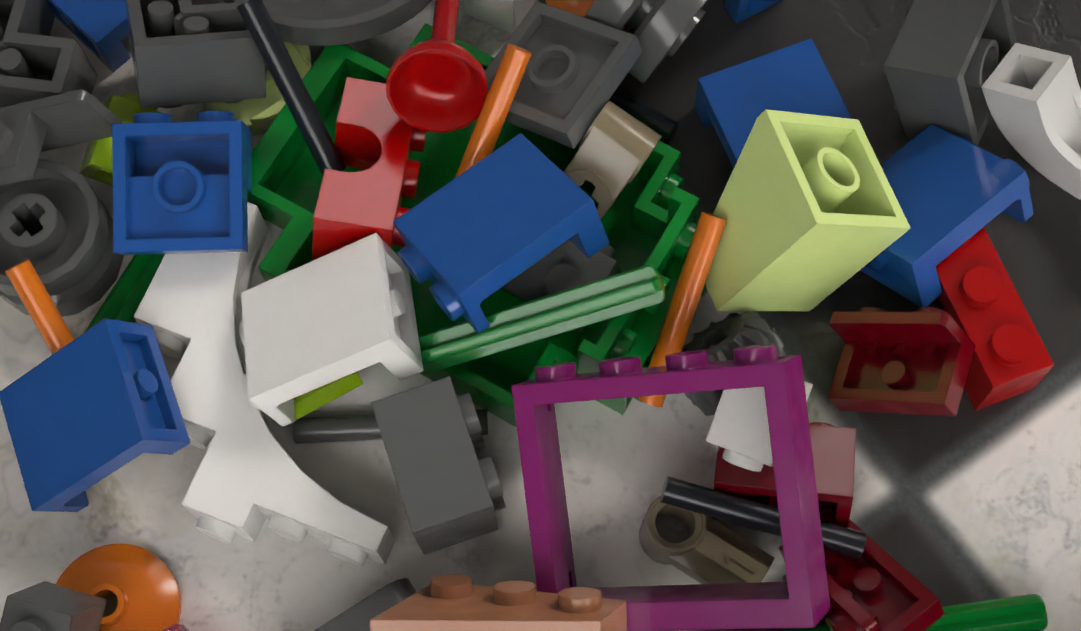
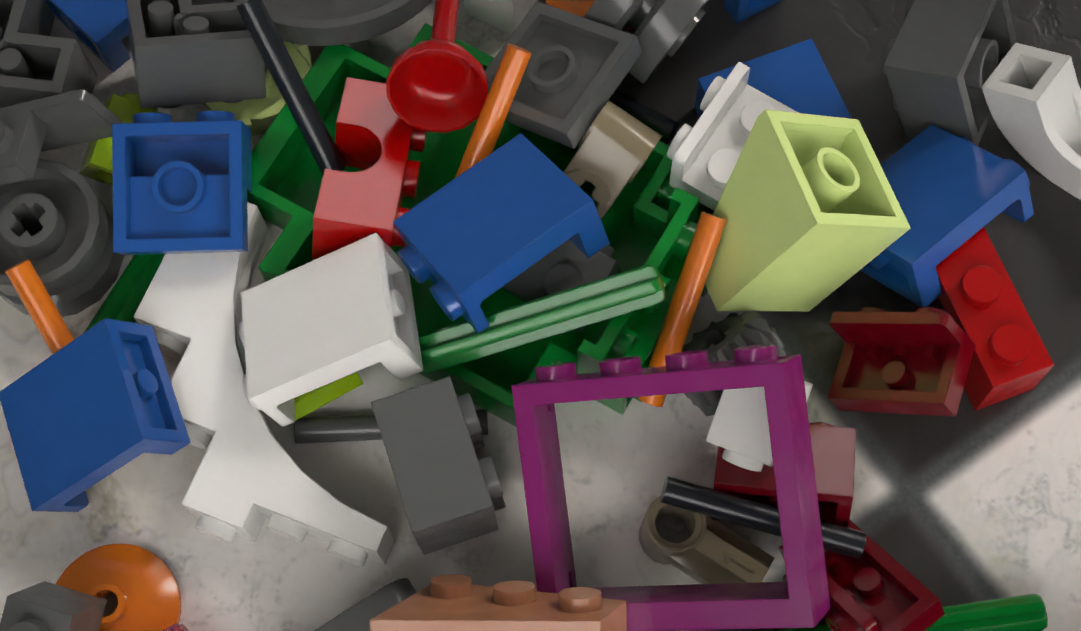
none -> white bracket [667,62,799,210]

